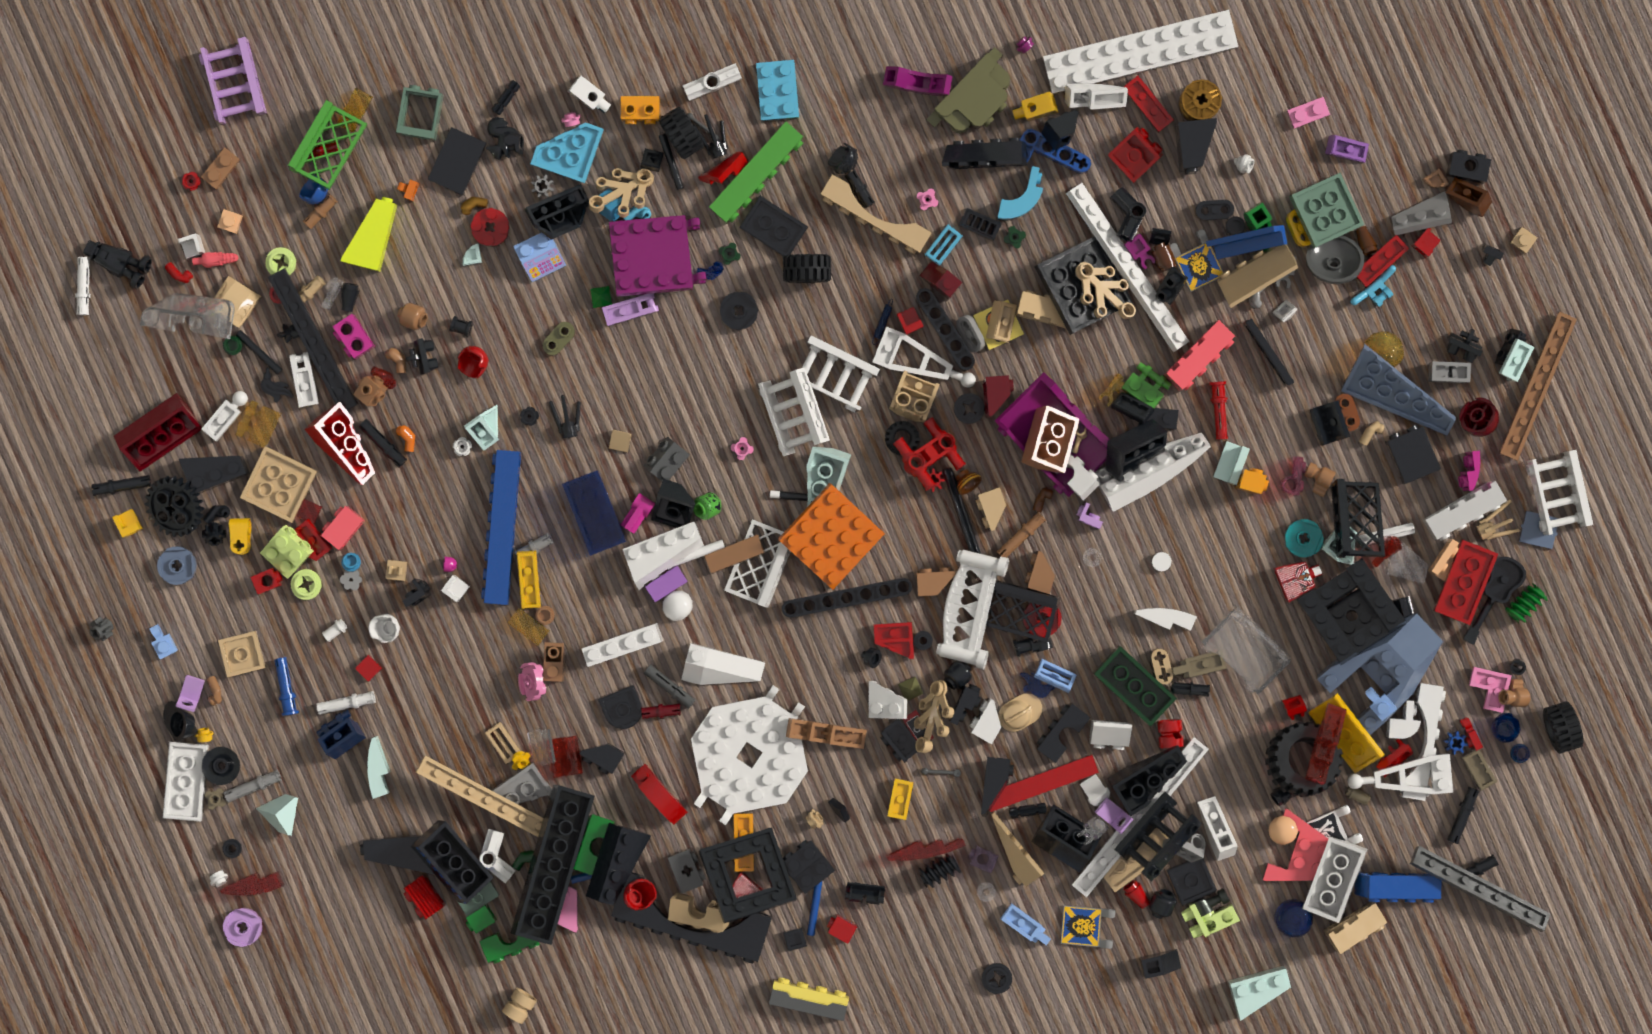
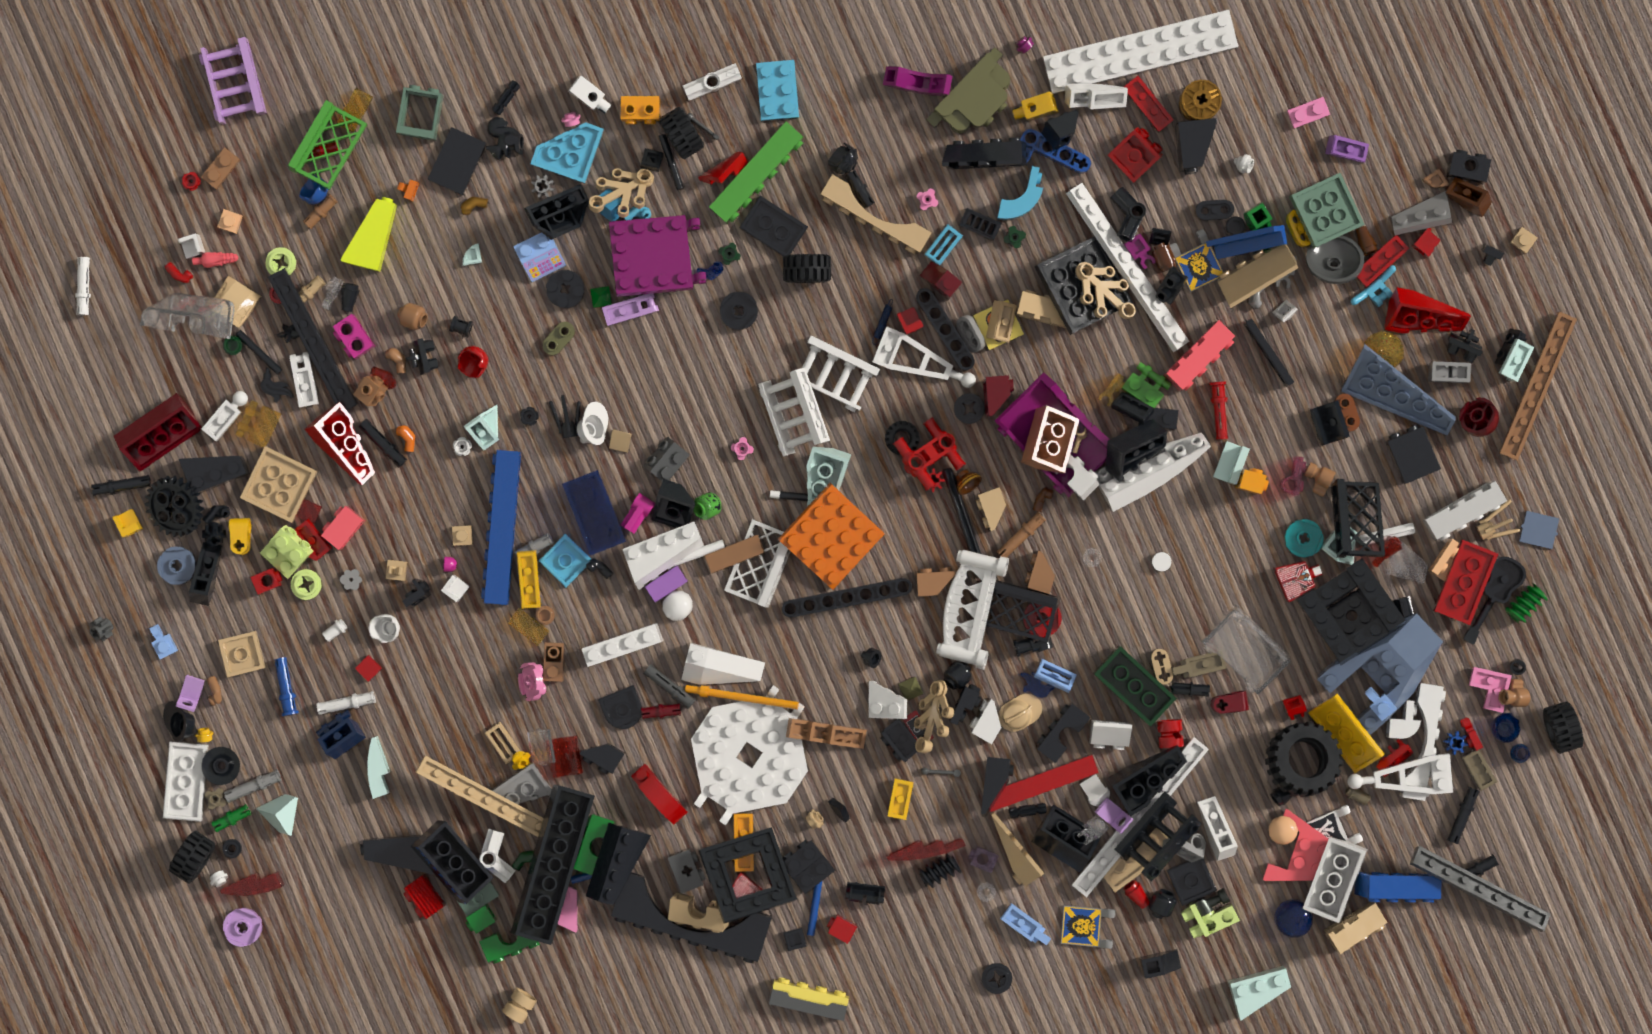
black piece [83,240,152,289] -> none
dark azure plate [341,553,361,572] -> none
red plate [471,208,510,246] -> none
red hair [623,879,657,911] -> none
black plant [693,114,728,159] -> none
red wing [873,622,914,659] -> none
tan slope [889,370,940,423] -> none
black plate [914,631,933,650] -> none
lavender bracket [1076,502,1103,530] -> none
white slope [1133,608,1197,631] -> none
clear red slope [1305,703,1346,785] -> none
tan arm [1359,421,1385,446] -> none
dark pink slope [1458,450,1480,491] -> none
white fence [1526,450,1593,535] -> none
none -> black tyre [169,831,215,884]
none -> black slope [189,542,222,606]
none -> green pin [211,804,251,833]
none -> tan plate [452,526,473,546]
none -> medium azure tile [539,534,591,588]
none -> black plate [546,270,585,308]
none -> white piece [577,402,608,445]
none -> black arm [586,558,613,579]
none -> light orange bar [685,685,799,710]
none -> dark red piece [1211,690,1249,714]
none -> red wedge [1384,287,1471,334]

